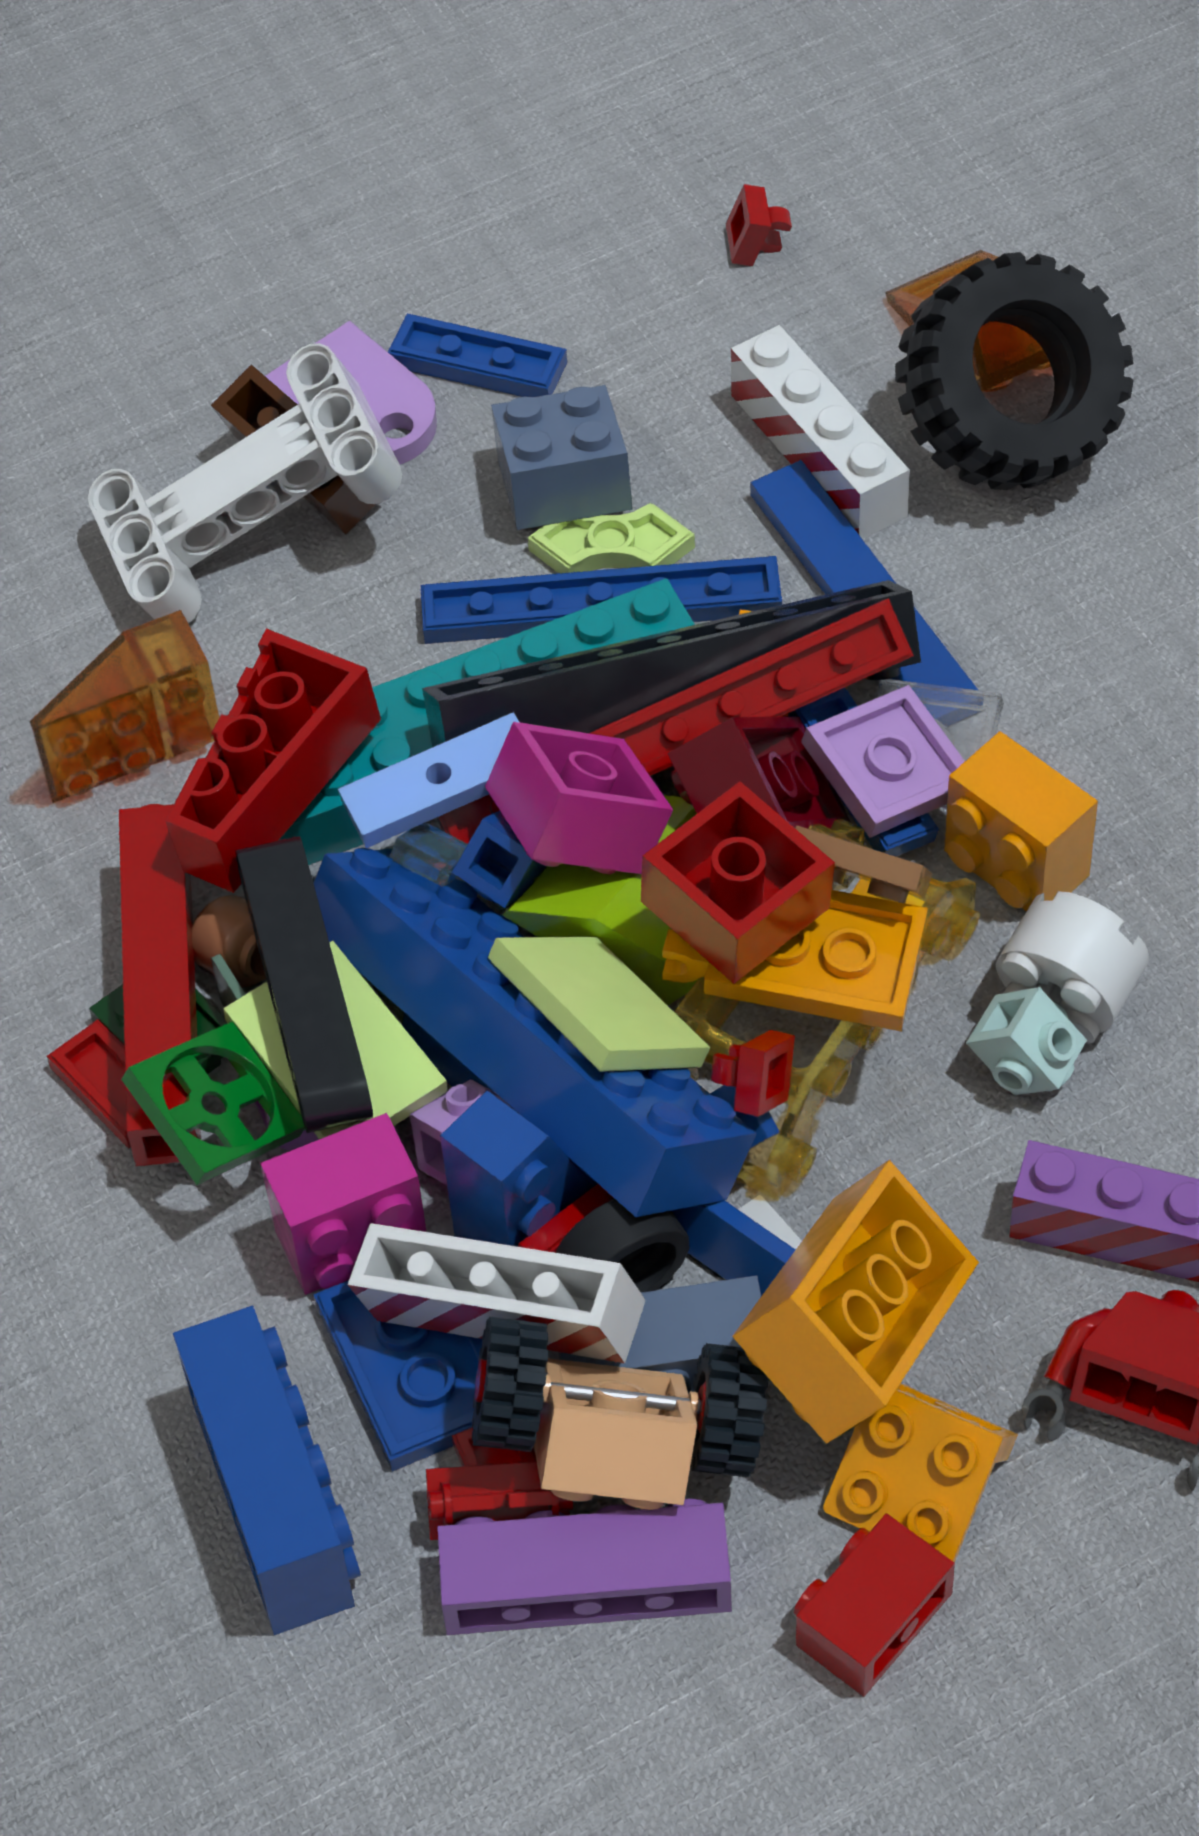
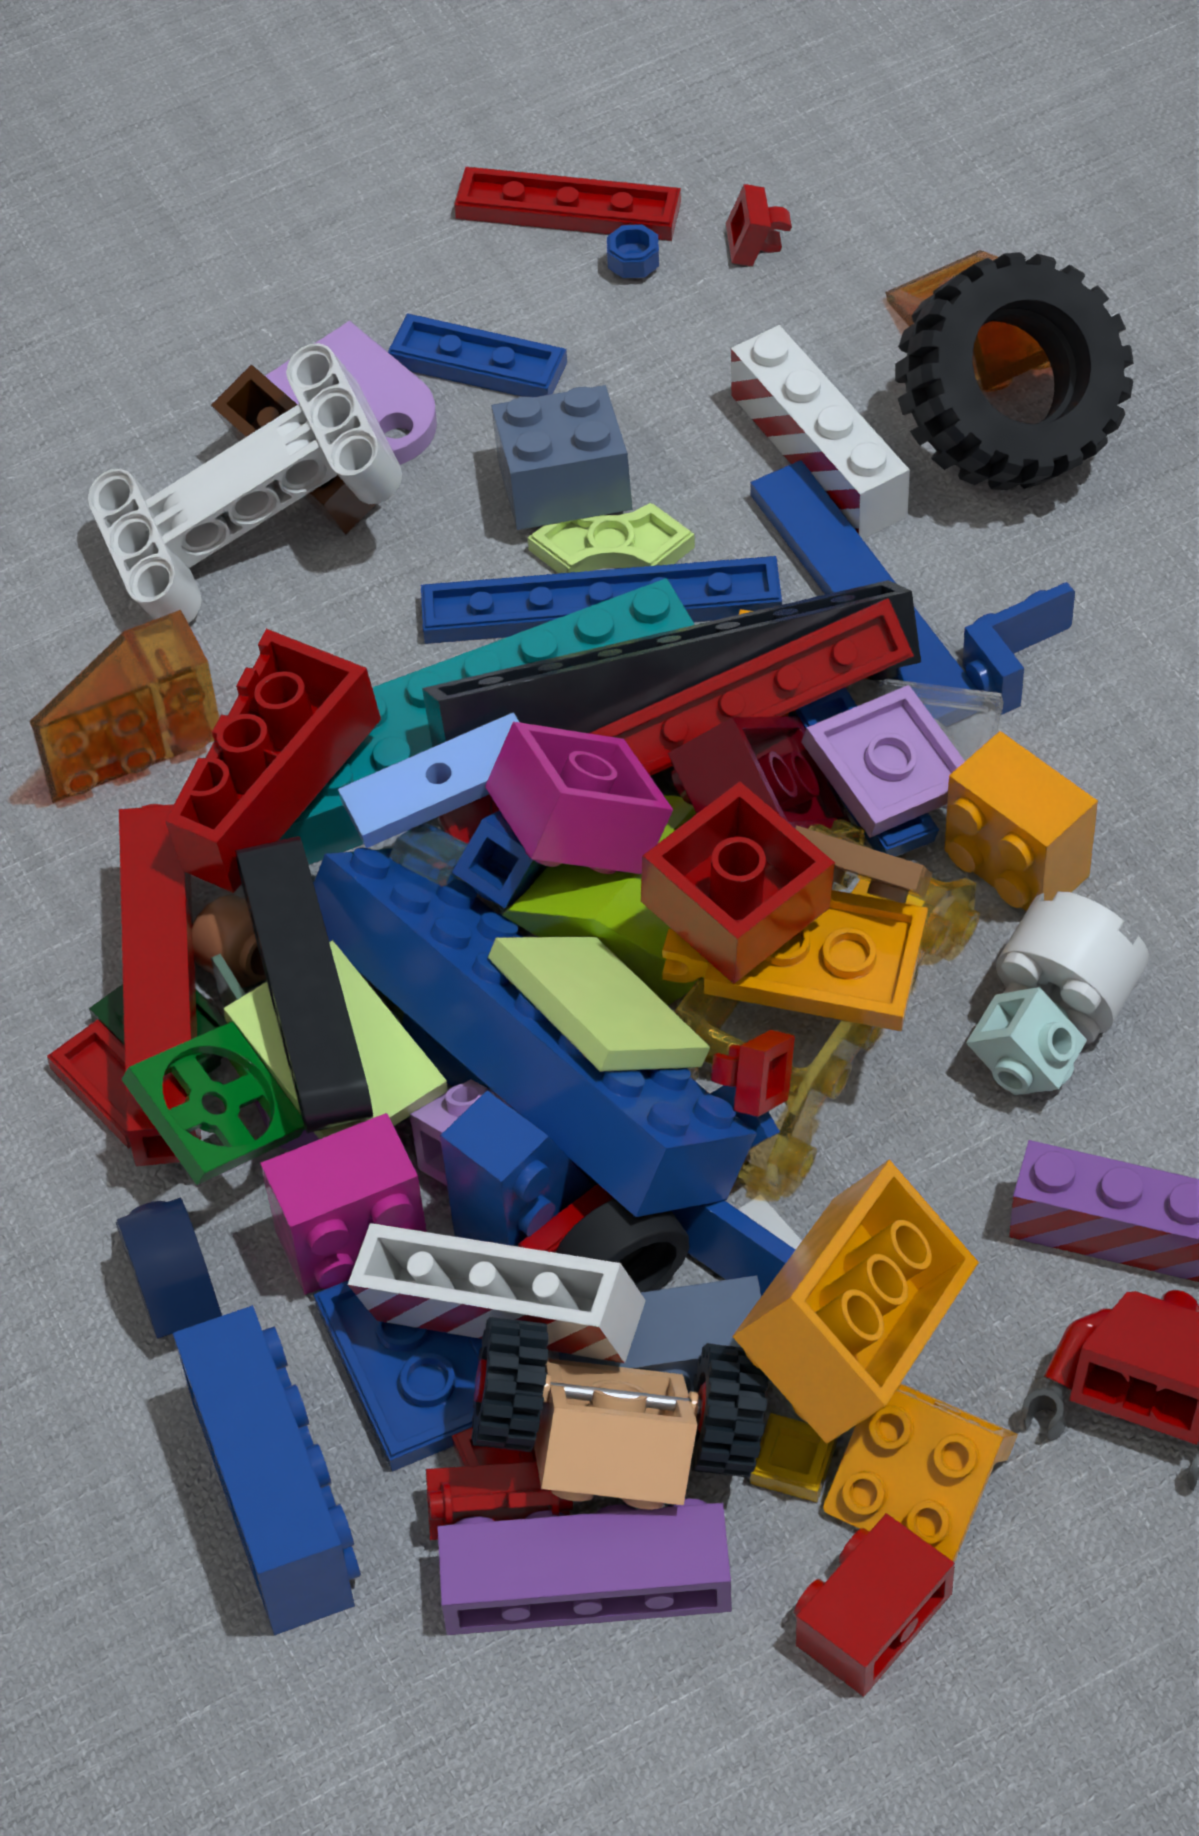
none -> dark blue brick [115,1197,222,1339]
none -> red tile [454,166,681,241]
none -> blue tile [607,224,659,279]
none -> yellow tile [750,1413,837,1503]
none -> blue bracket [962,582,1075,715]

